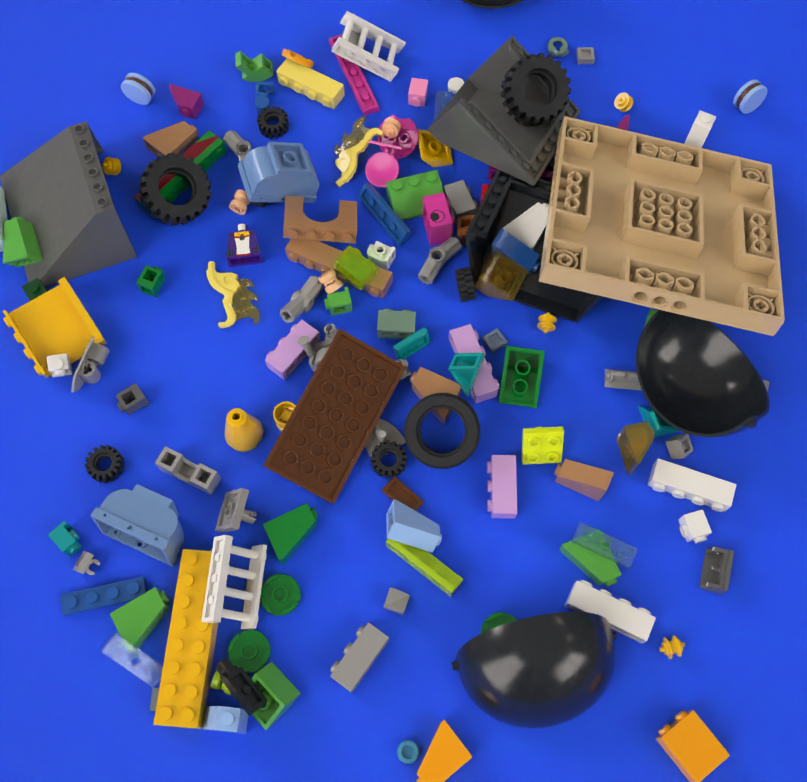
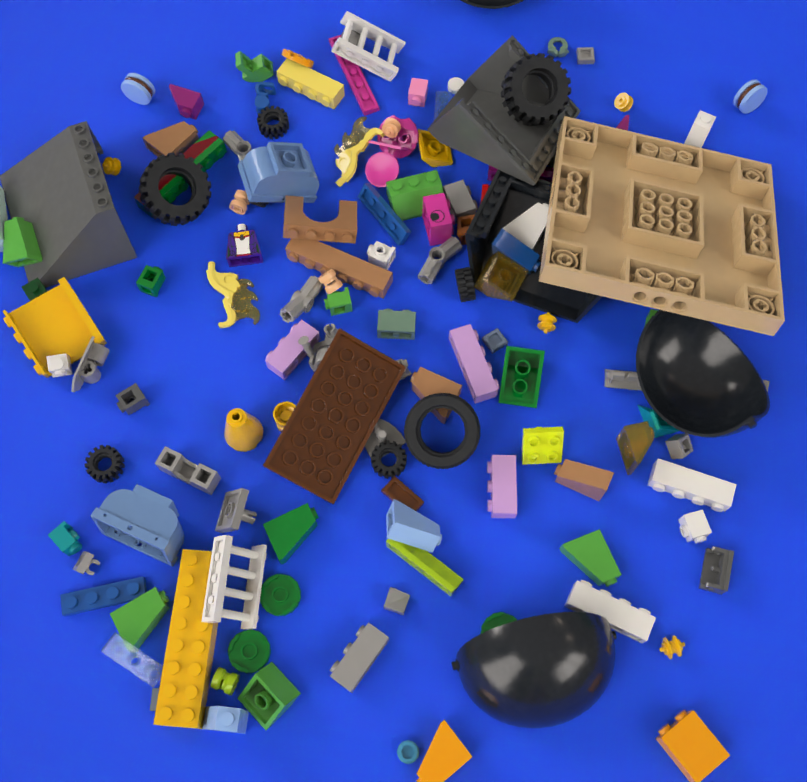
black hinge [215,657,268,717] -> none
clear neon green brick [334,245,378,291] -> none
teal plate [393,327,431,360] -> none
teal slope [448,352,485,398] -> none
clear light blue tile [571,522,638,568] -> none

